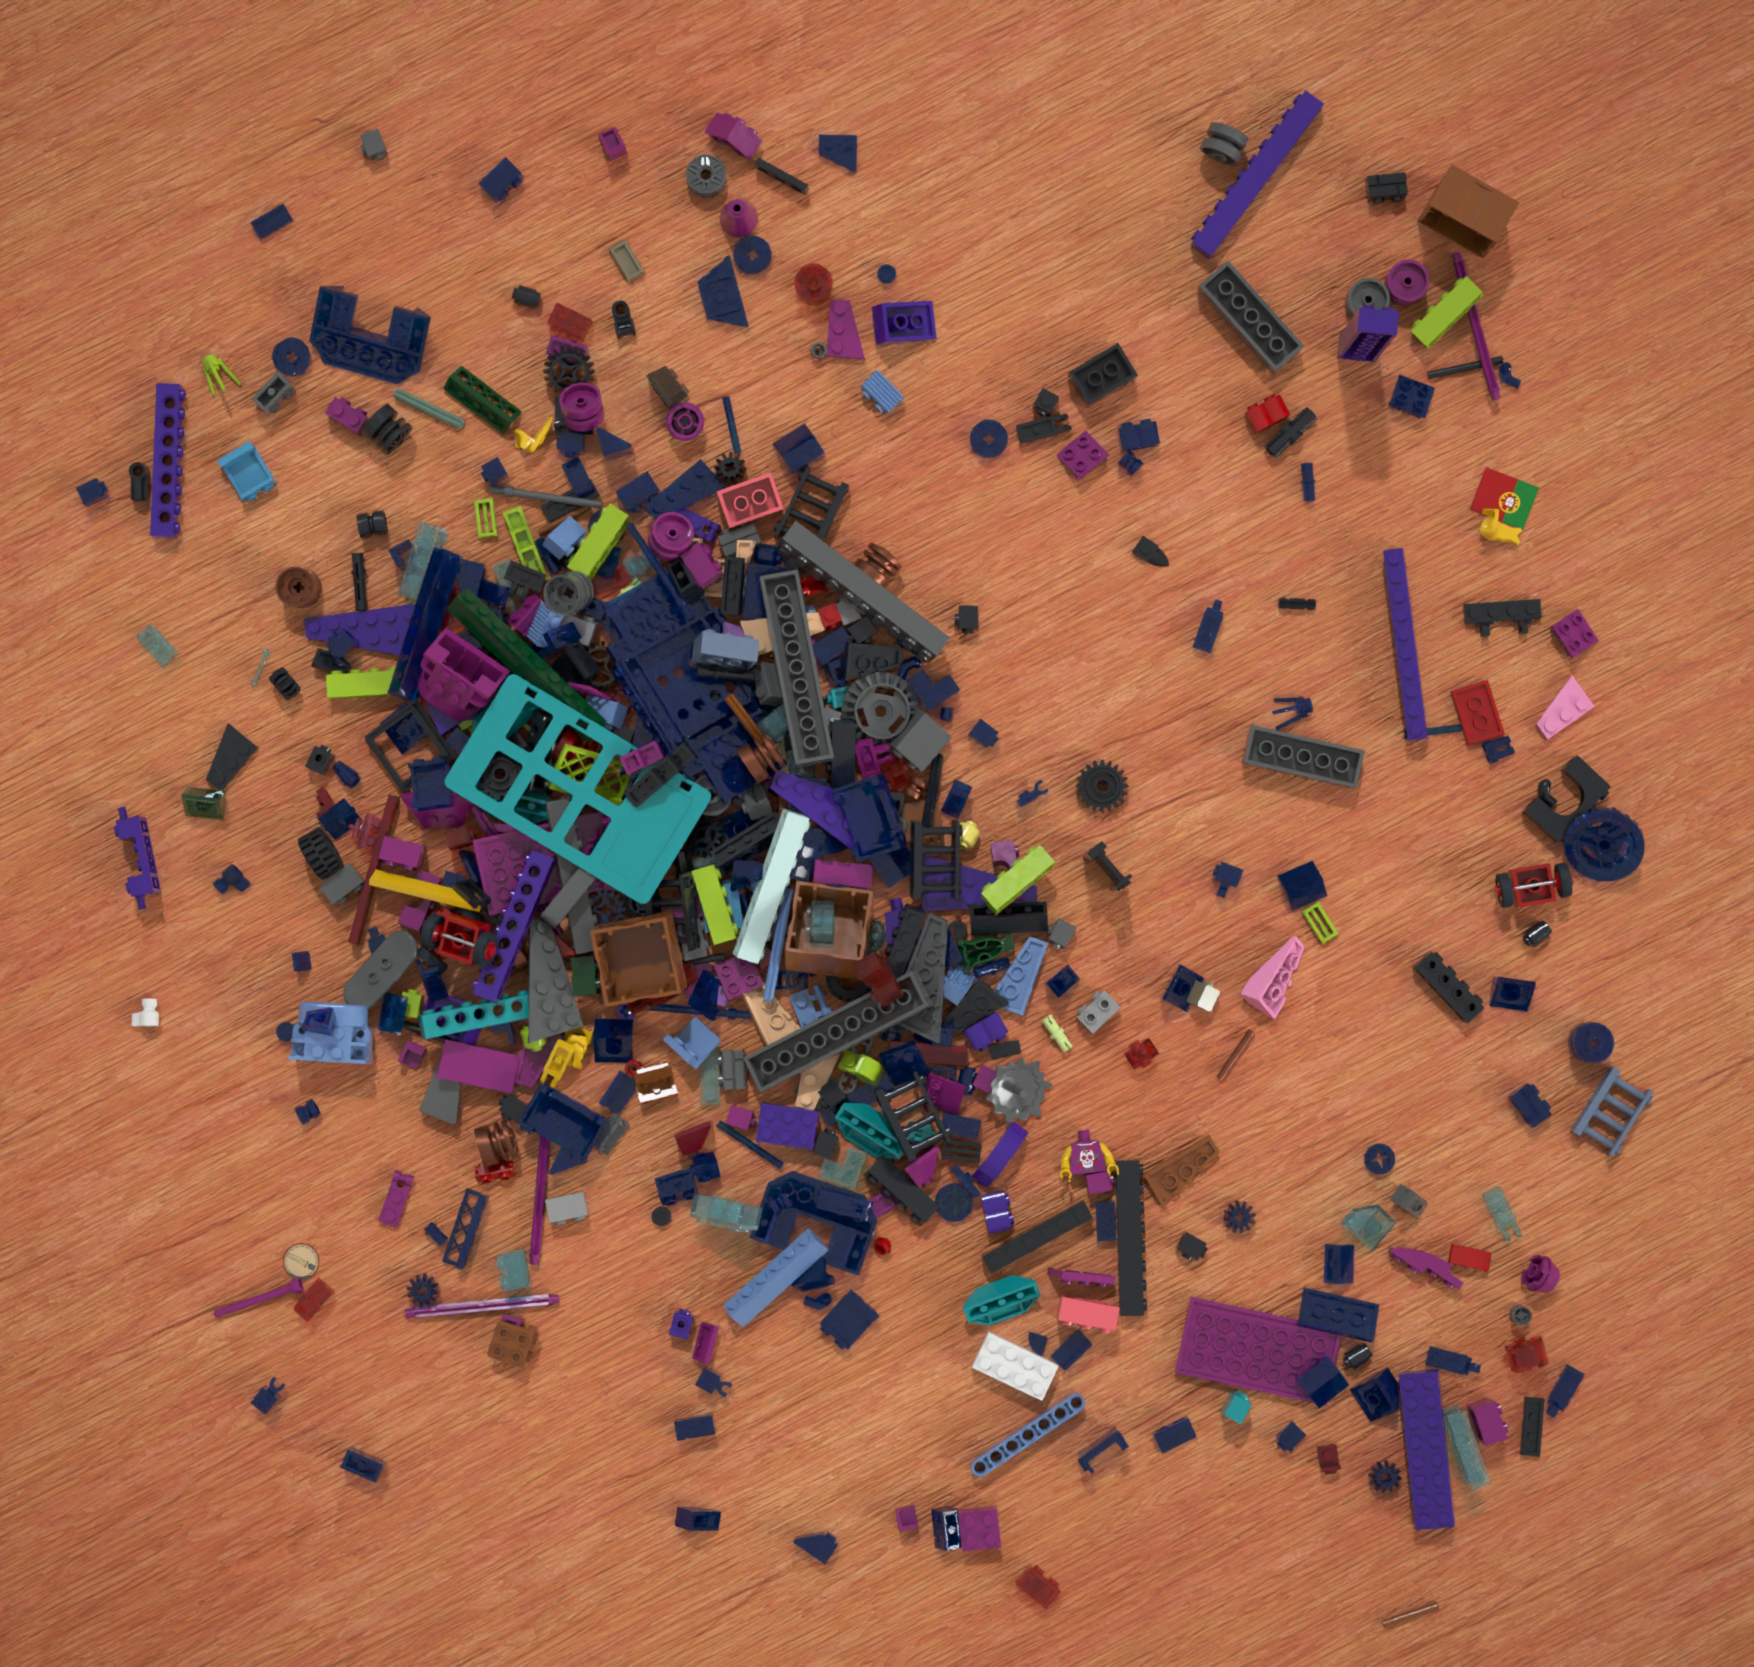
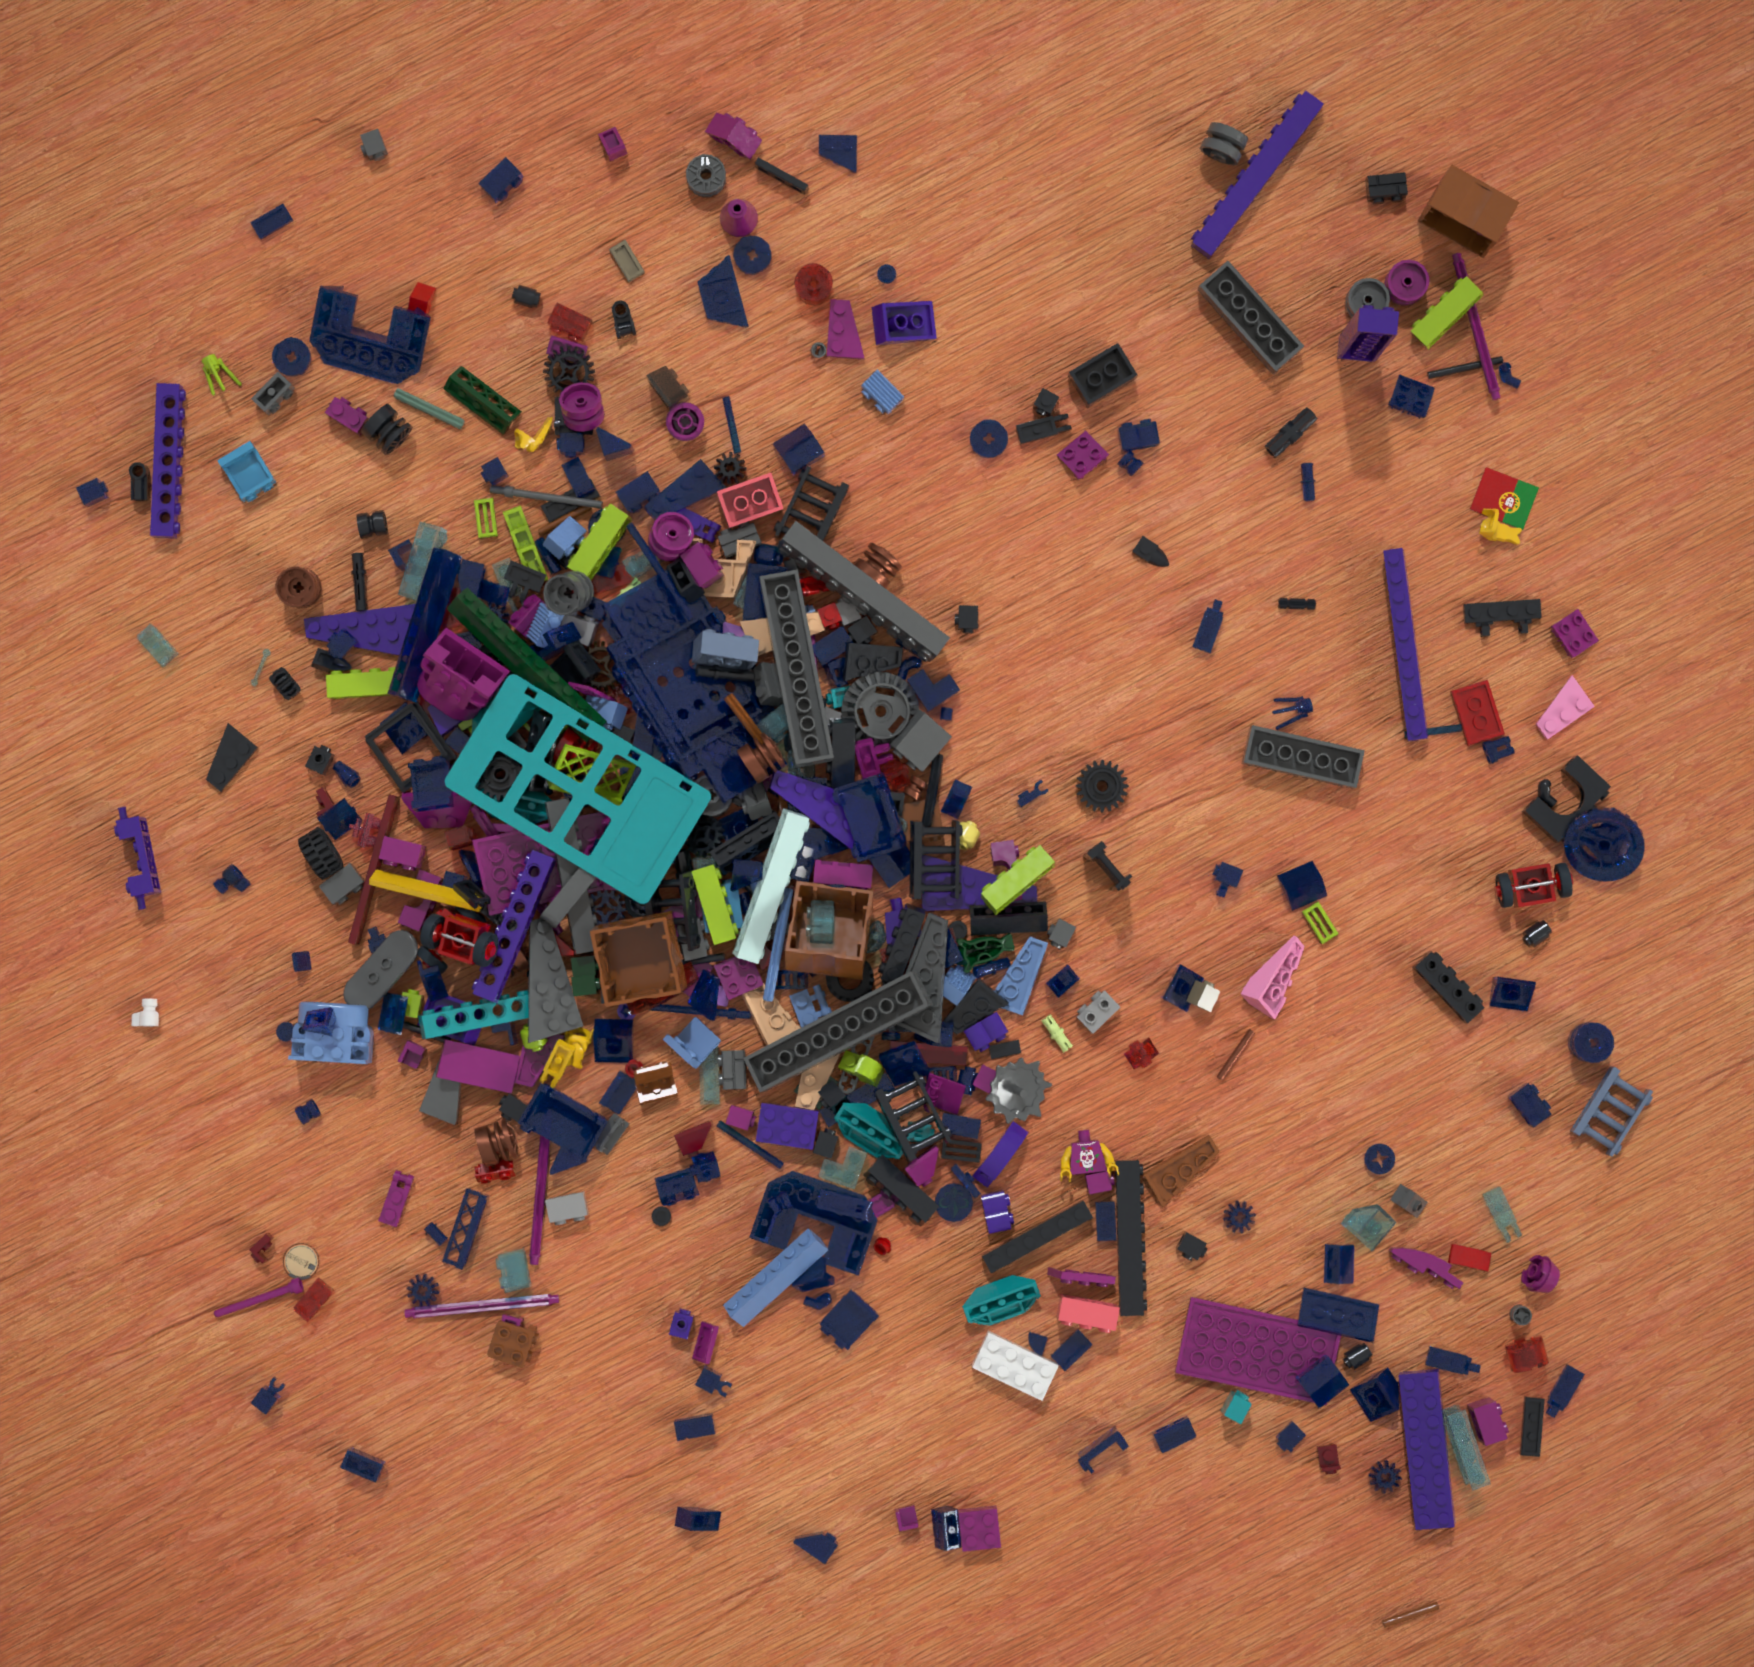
clear green slope [181,787,226,821] -> none
magenta slope [620,740,665,775] -> none
black slope [624,741,698,808] -> none
clear light blue brick [690,1194,763,1233] -> none
black tile [720,556,745,616] -> none
clear red brick [854,951,904,1006] -> none
clear blue brick [968,719,999,749] -> none
medium blue beam [971,1392,1085,1477] -> none
clear red brick [1015,1564,1061,1609] -> none
red brick [1245,394,1291,435] -> none
none -> dark red bracket [249,1233,274,1264]
none -> red slope [406,282,436,324]

